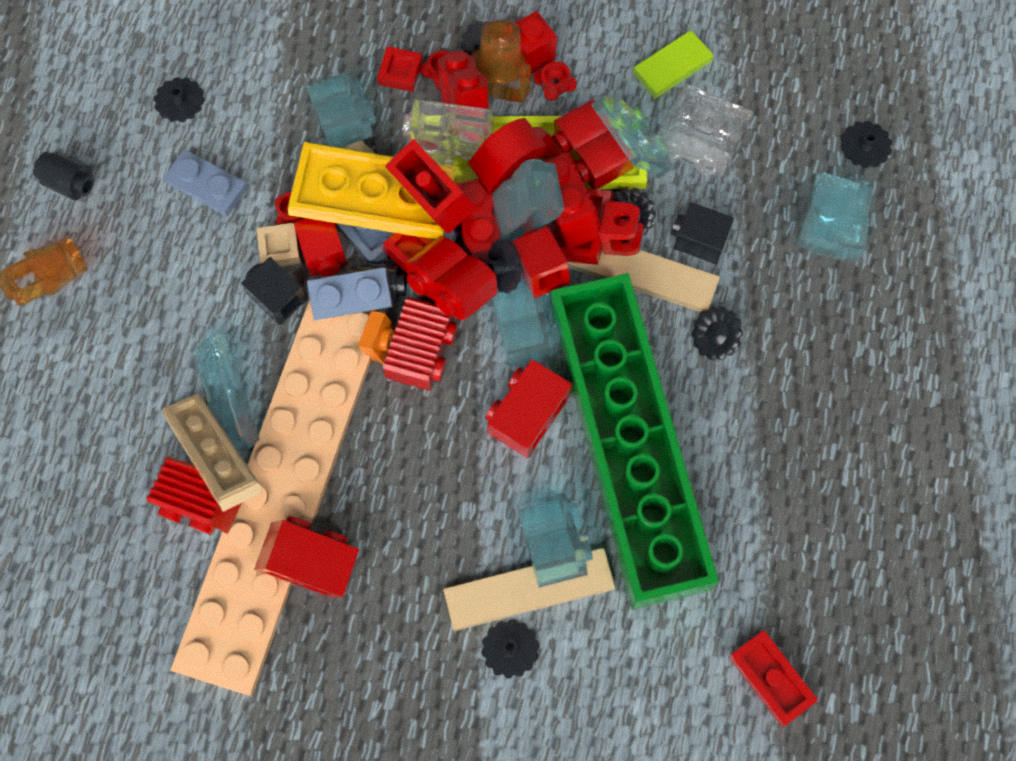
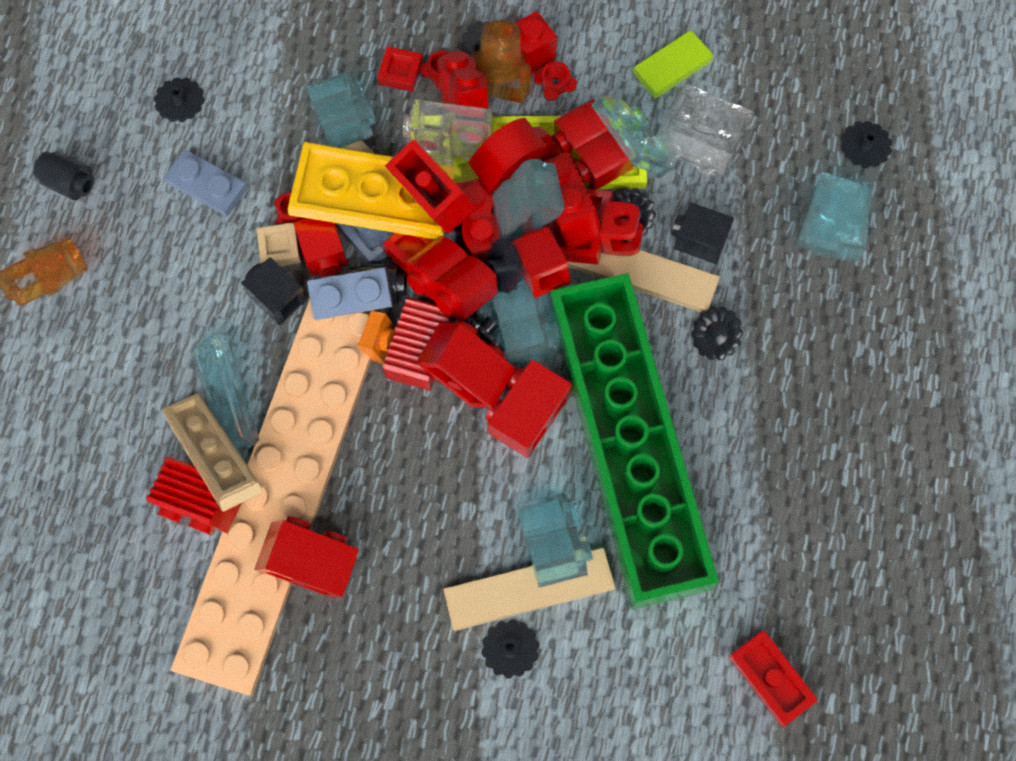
none -> red brick [416,321,516,409]
none -> black piece [463,316,505,352]

